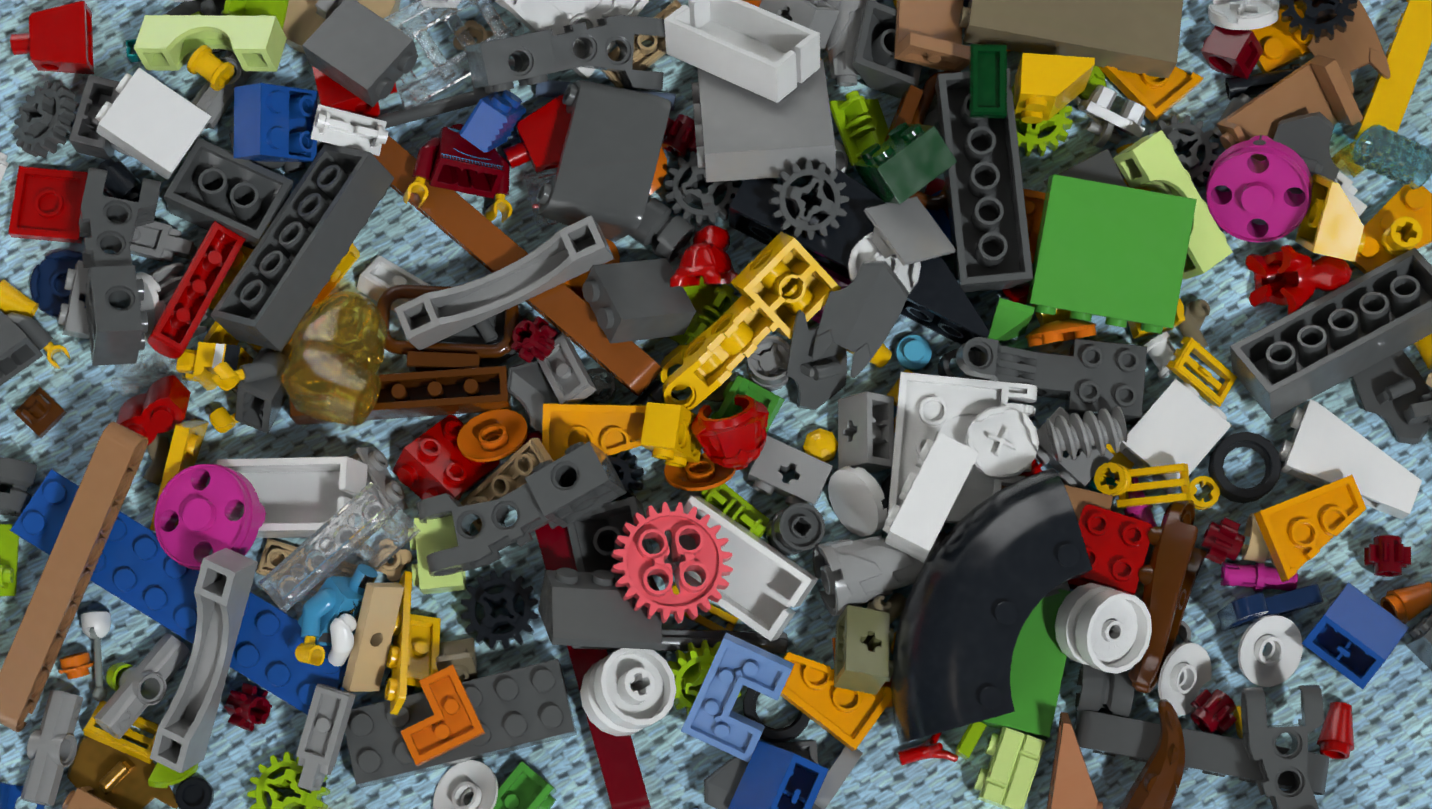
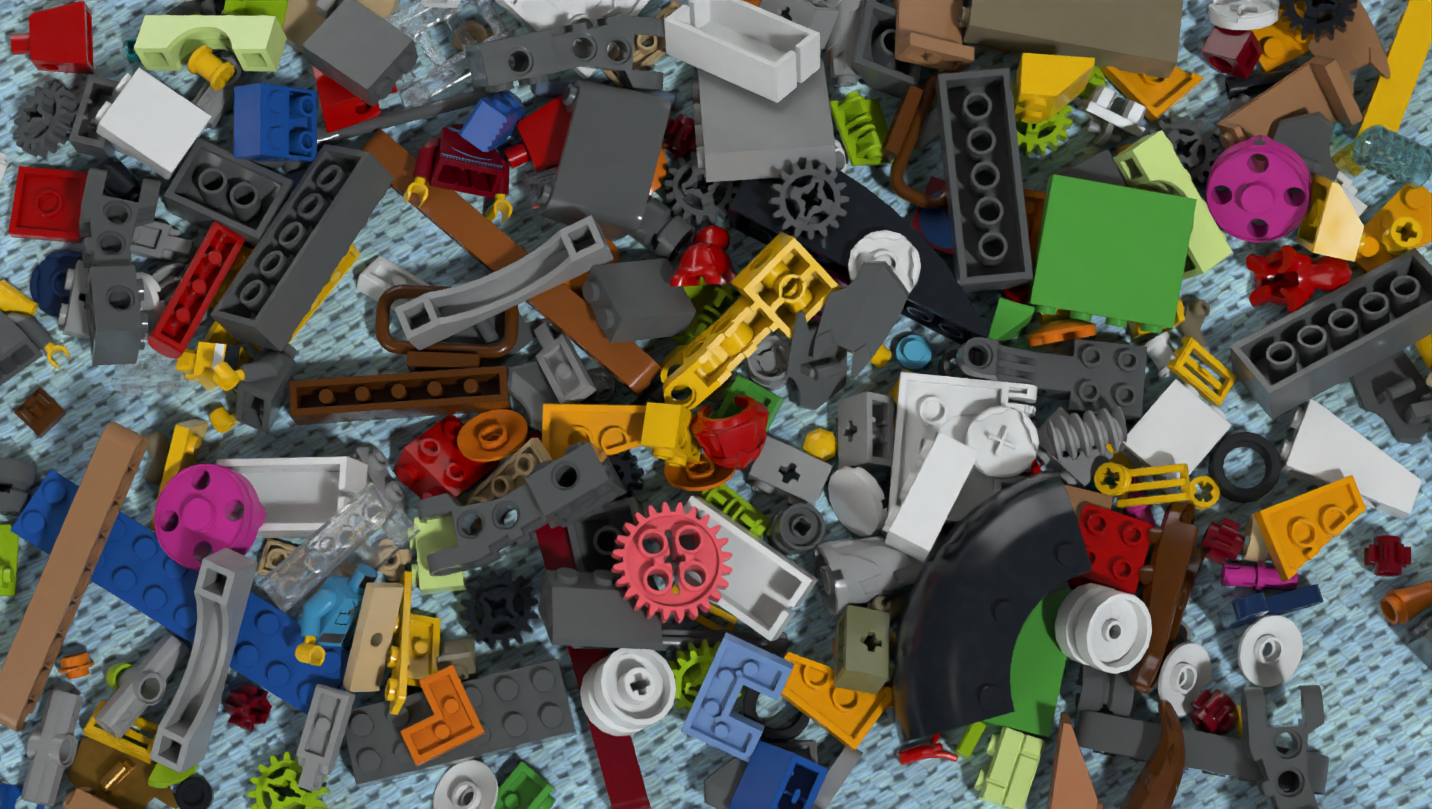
hinge [81,611,111,701] -> none
red brick [116,375,191,445] -> none
clear yellow piece [280,291,388,426] -> none
white hinge [310,104,388,156] -> none
white arm [328,613,357,667] -> none
dark red gear [511,316,557,363] -> none
dark green brick [854,122,957,204] -> none
light grey piece [864,196,956,266] -> none
dark green tile [969,44,1007,118] -> none
blue slope [1302,582,1409,689] -> none
red cone [1317,702,1354,759] -> none

